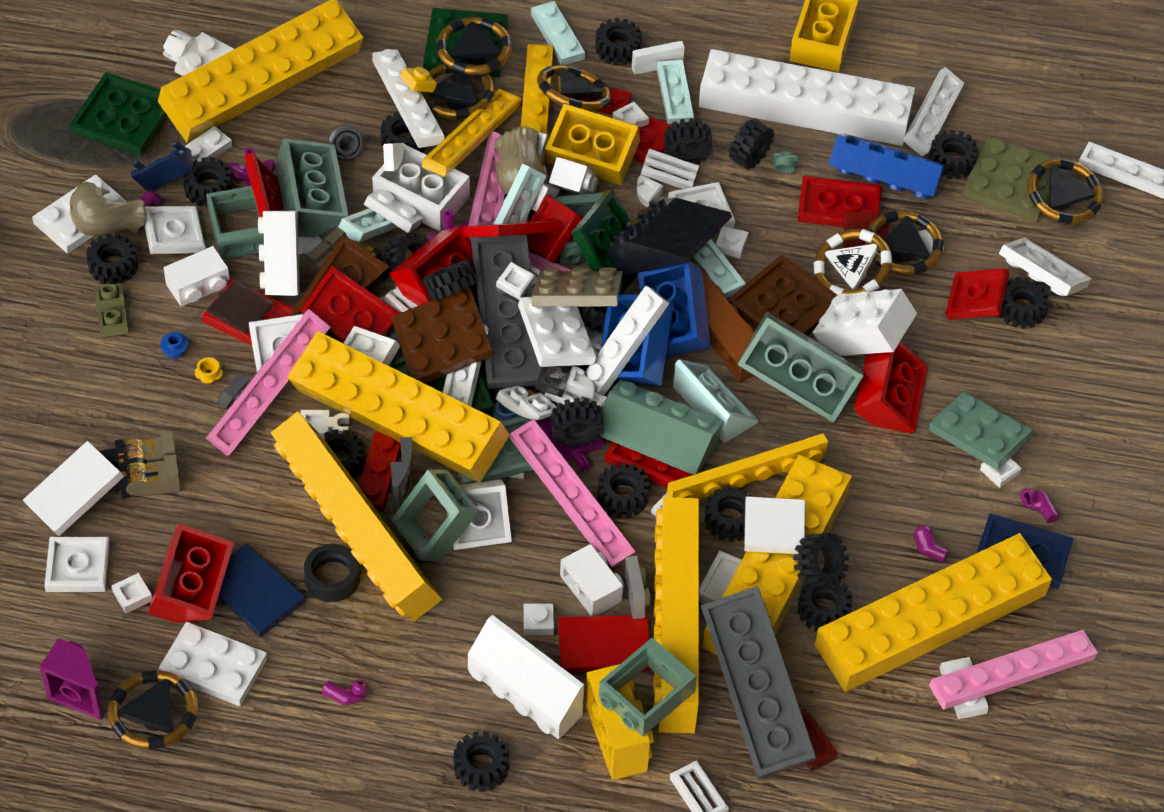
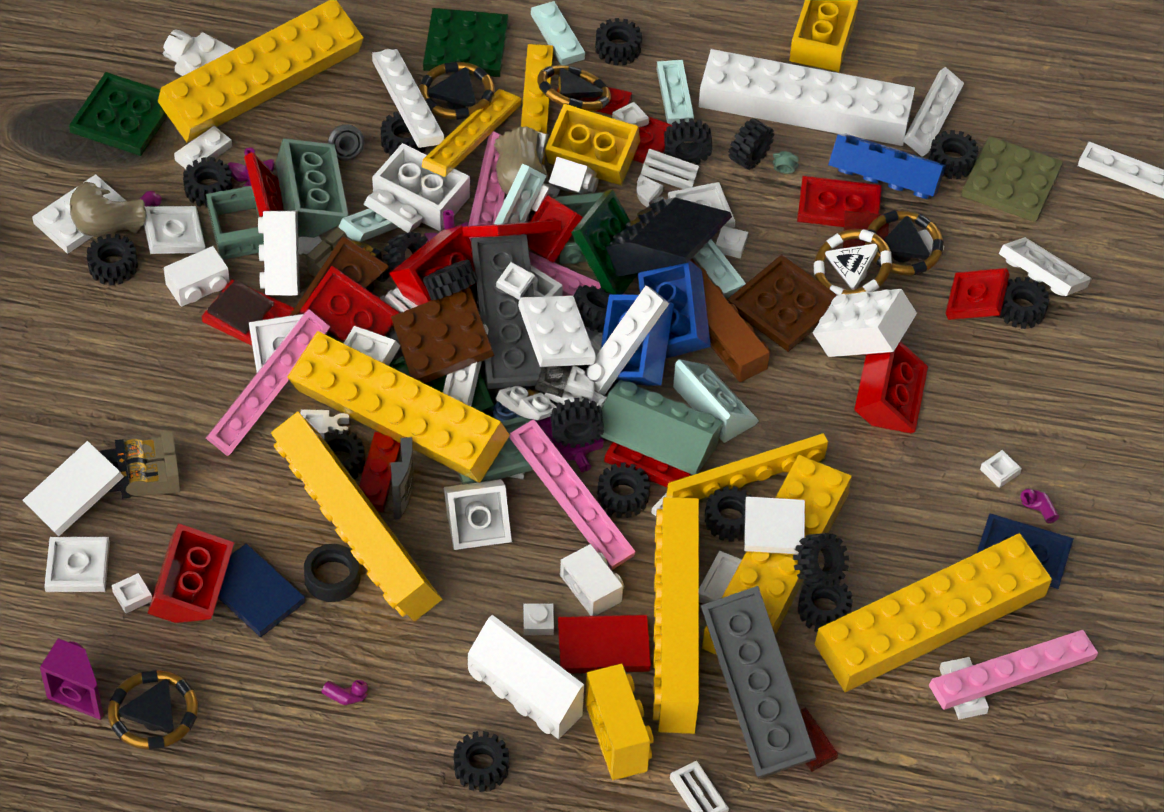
olive slope [94,283,129,338] -> none
dark blue hinge [131,141,193,191] -> none
white plate [158,622,268,706] -> none
blue plate [160,332,189,359] -> none
yellow plate [195,357,223,384] -> none
dark grey plate [217,372,249,409] -> none
white tile [383,143,404,171] -> none
sand green window [391,469,479,561] -> none
yellow plate [400,67,437,92] -> none
piece [436,17,512,75] -> none
dark tan plate [532,267,623,307] -> none
sand green window [599,638,697,737] -> none
light grey plate [625,556,650,619] -> none
white tile [632,41,685,75] -> none
sand green slope [737,312,864,423] -> none
magenta arm [914,525,949,563] -> none
sand green plate [929,391,1032,470] -> none
piece [1027,158,1103,224] -> none

